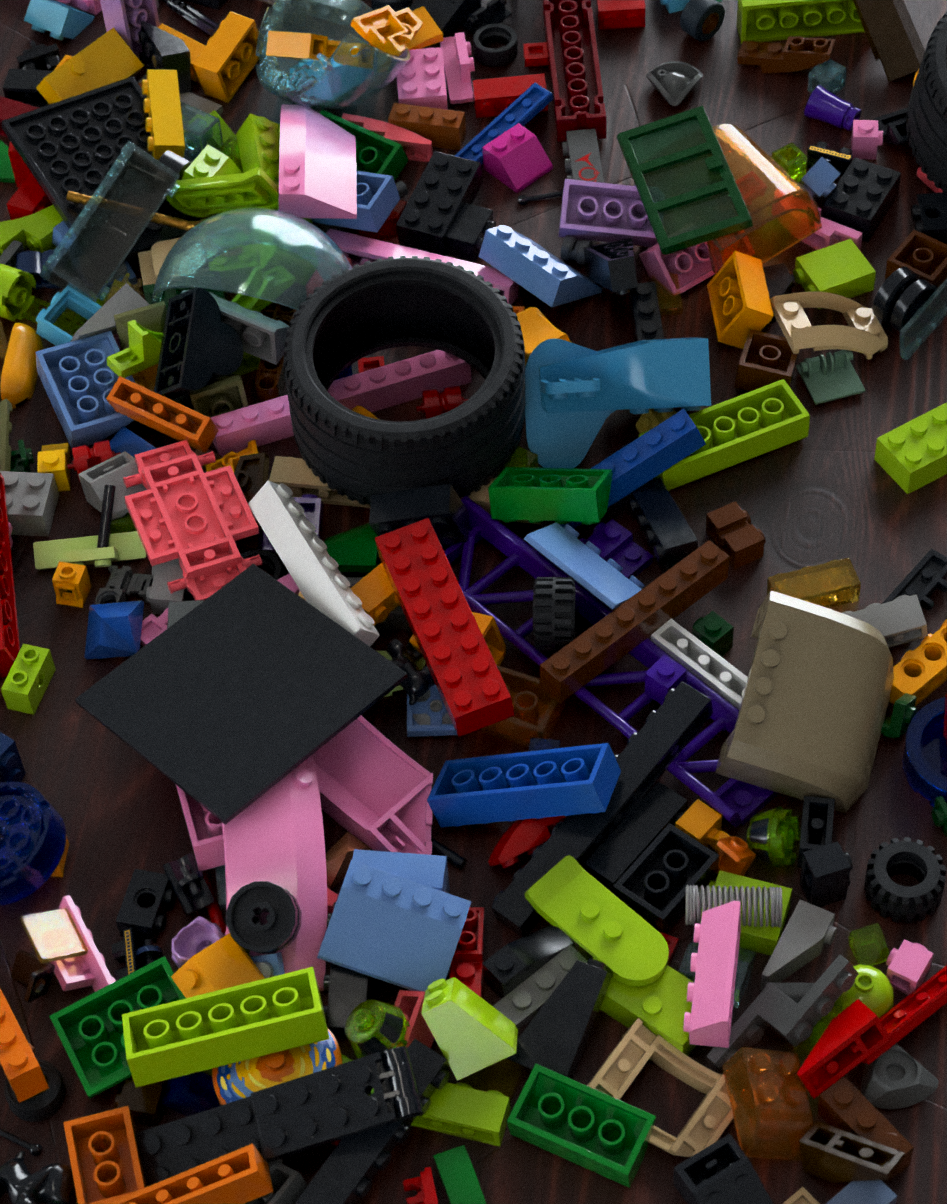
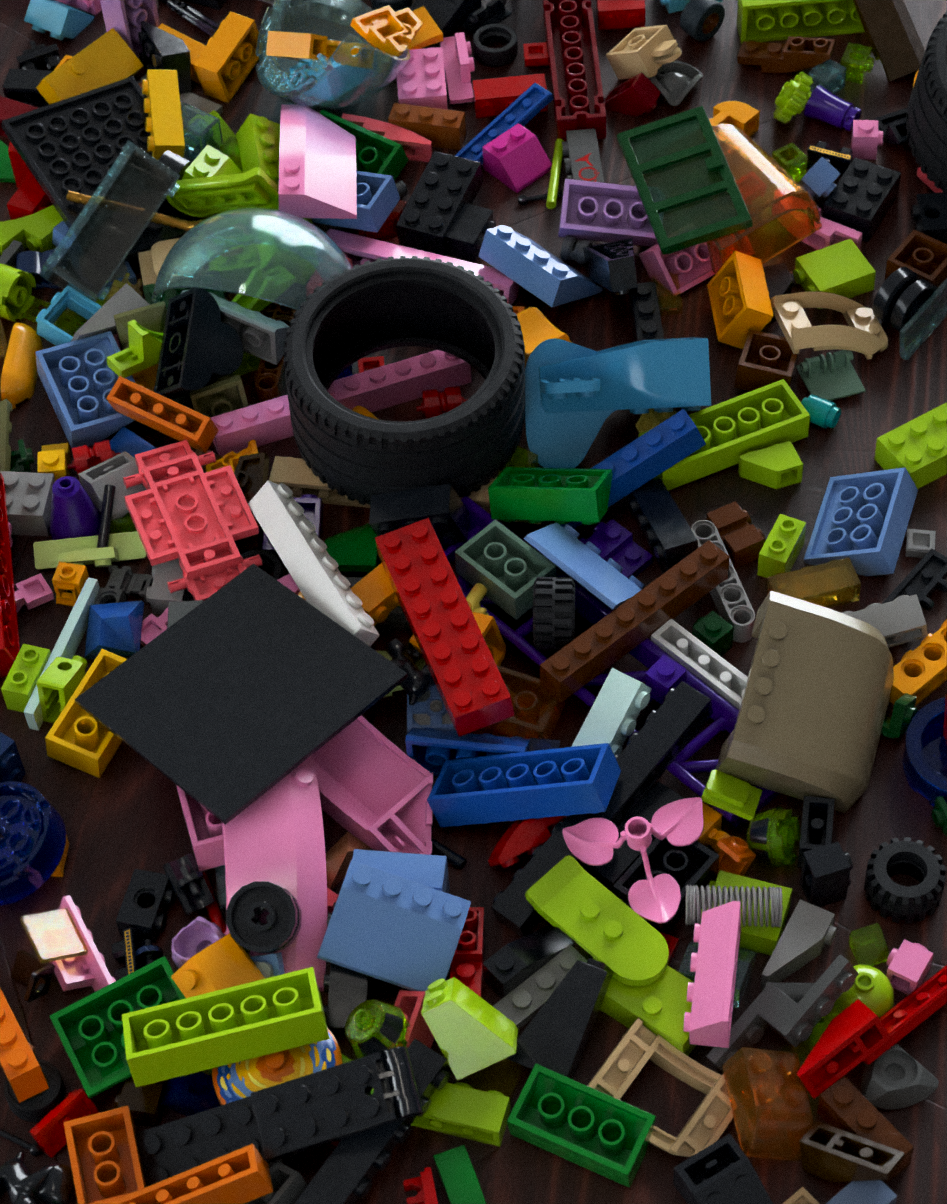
none -> bright pink plate [15,573,54,612]
none -> light aqua tile [23,577,100,731]
none -> red plate [29,1088,99,1158]
none -> lime torso [36,655,88,723]
none -> yellow brick [45,649,127,778]
none -> dark purple cone [49,476,101,540]
none -> blue slope [405,727,531,776]
none -> sand green brick [455,519,557,620]
none -> light yellow arm [466,583,489,615]
none -> lime bar [546,139,564,209]
none -> bright pink plant [562,797,704,924]
none -> light aqua brick [571,668,652,756]
none -> dark red slope [604,72,661,117]
none -> tan brick [606,25,682,79]
none -> light grey beam [691,520,755,643]
none -> lime piece [701,770,763,821]
none -> light orange brick [705,101,760,142]
none -> lime slope [738,441,803,489]
none -> lime brick [757,514,806,584]
none -> lime gear [773,72,813,124]
none -> teal brick [801,394,841,429]
none -> medium blue slope [804,467,918,576]
none -> clear neon green brick [839,42,875,84]
none -> light grey tile [905,529,936,558]

